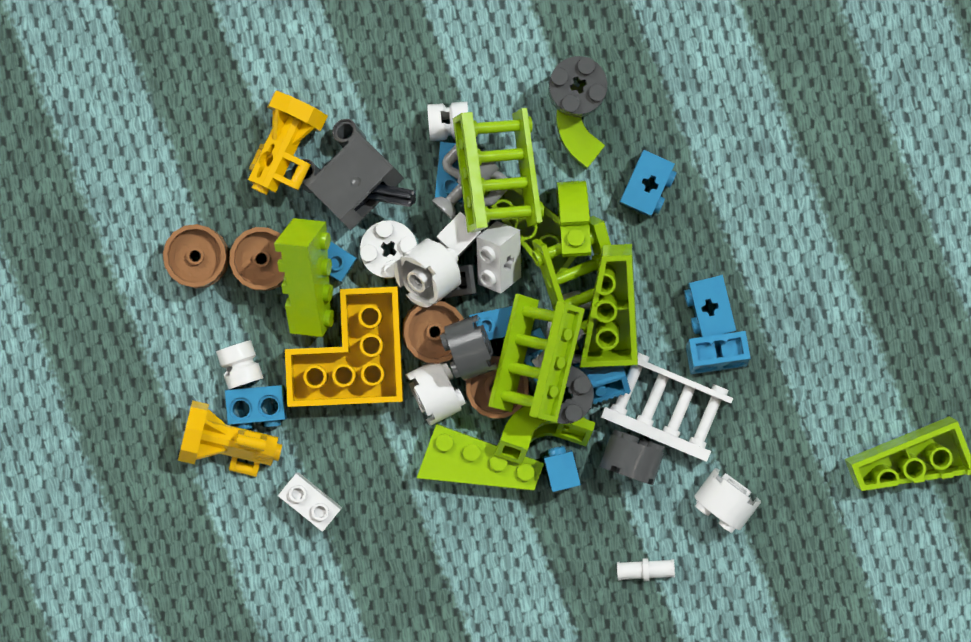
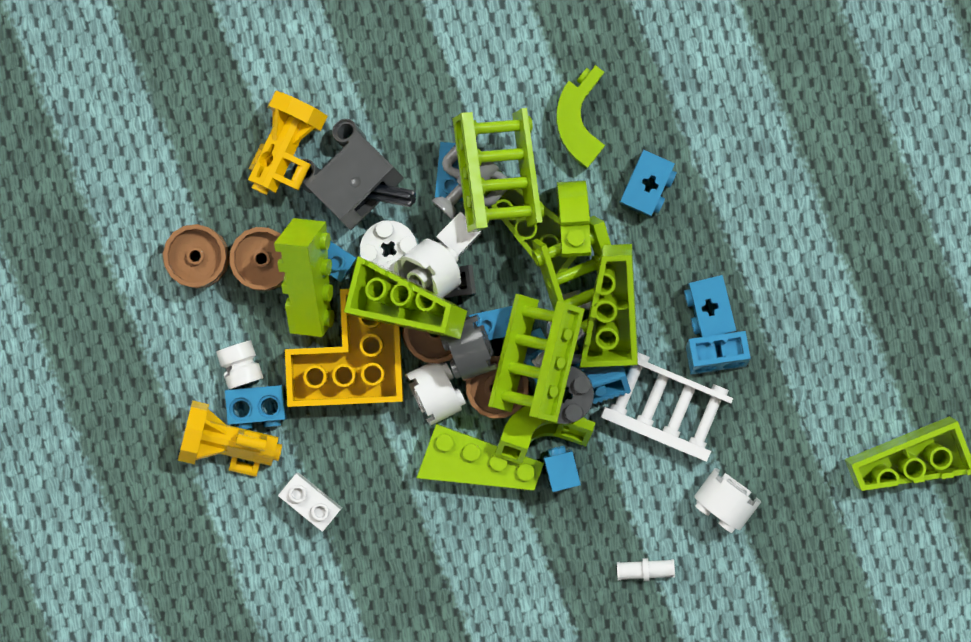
white wheel [427,102,468,141] -> none
white brick [477,221,521,293] -> none
dark grey brick [548,56,607,117] -> none
dark grey brick [599,429,664,485] -> none
none -> lime wedge [344,256,467,339]

